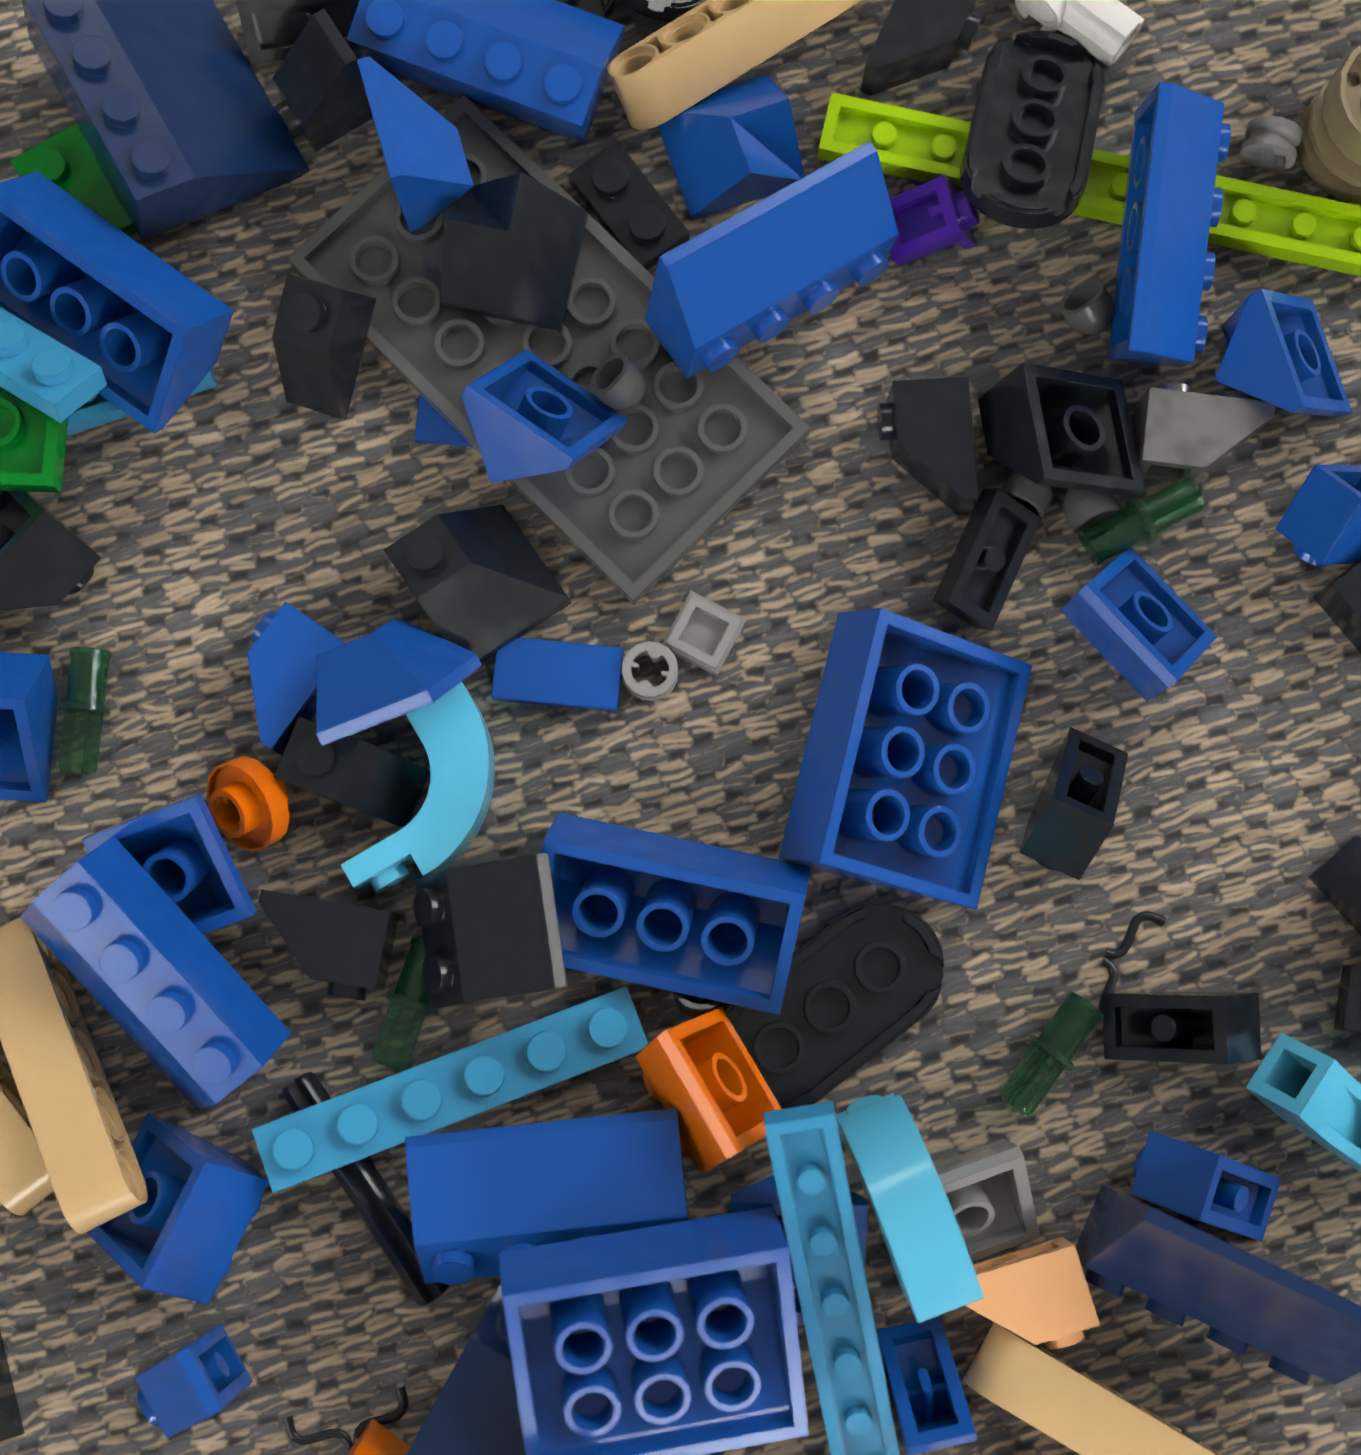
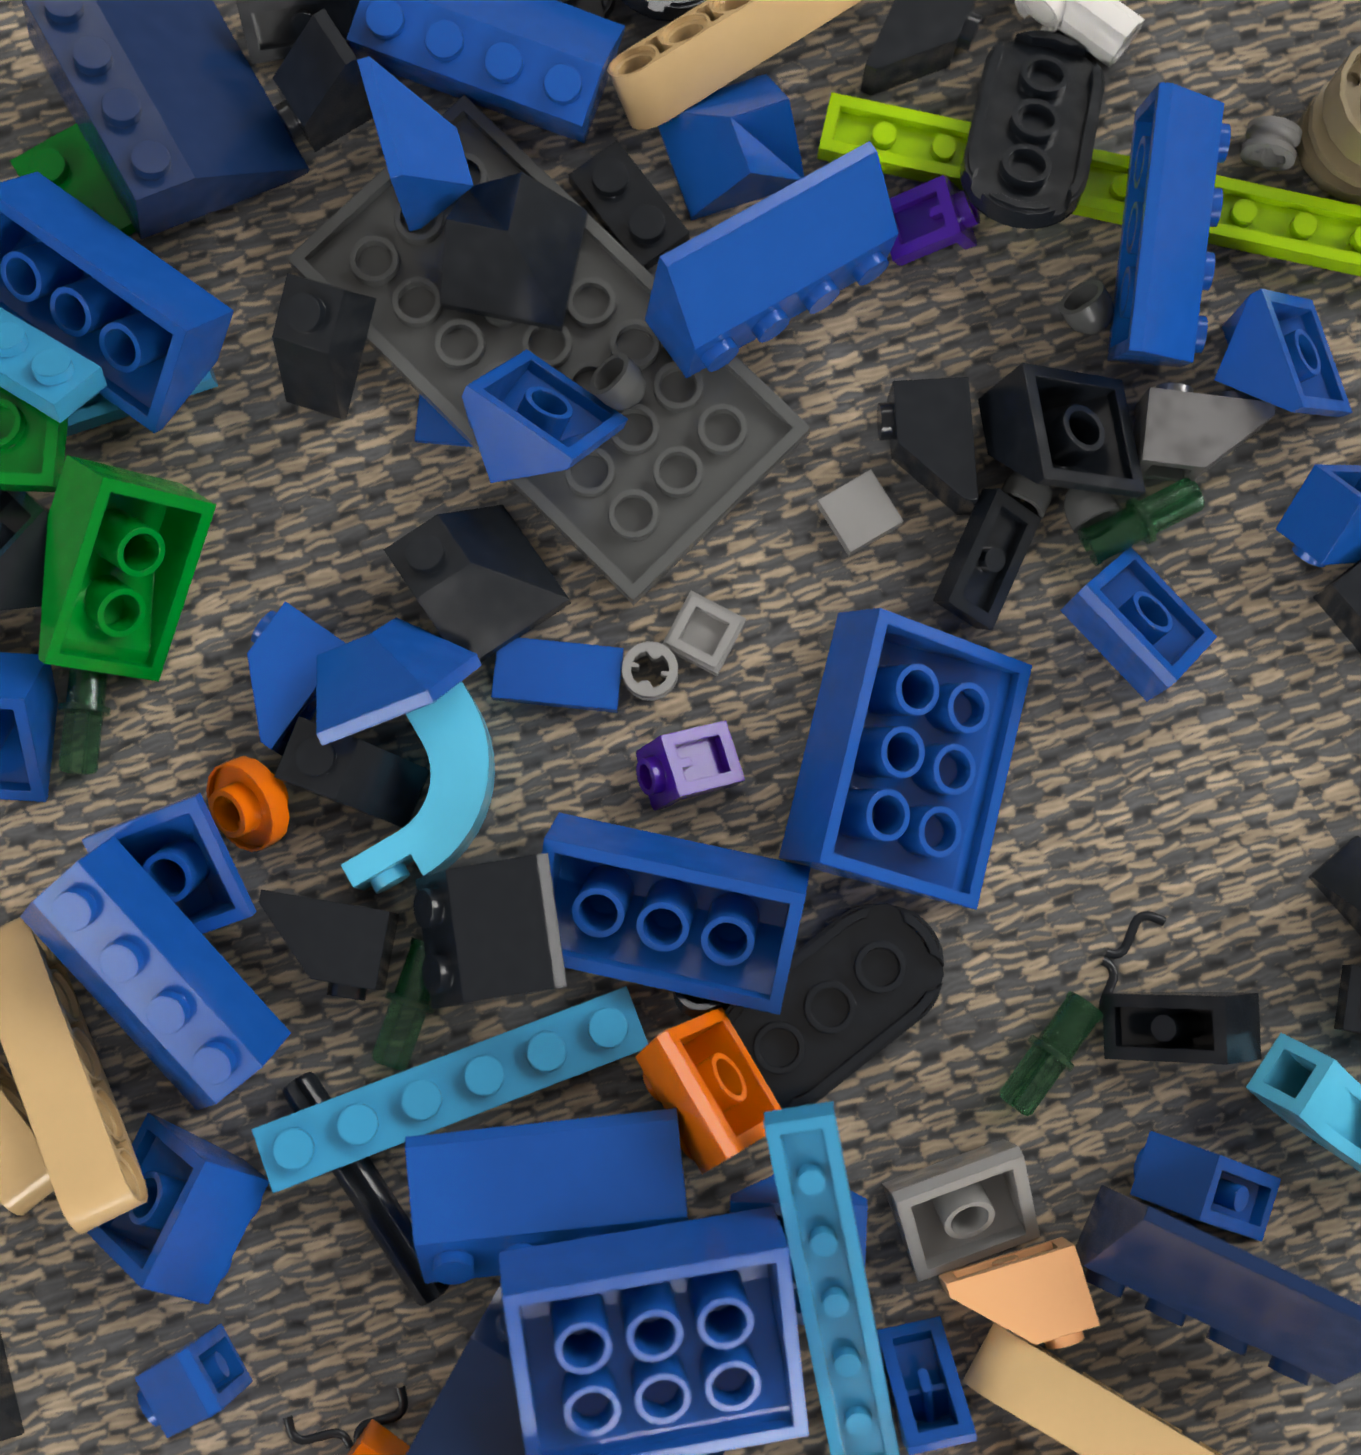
medium azure arch [836,1093,984,1323] -> none
black slope [1020,727,1128,880] -> none
none -> green slope [38,455,217,682]
none -> bracket [636,720,745,811]
none -> light grey tile [817,469,904,557]

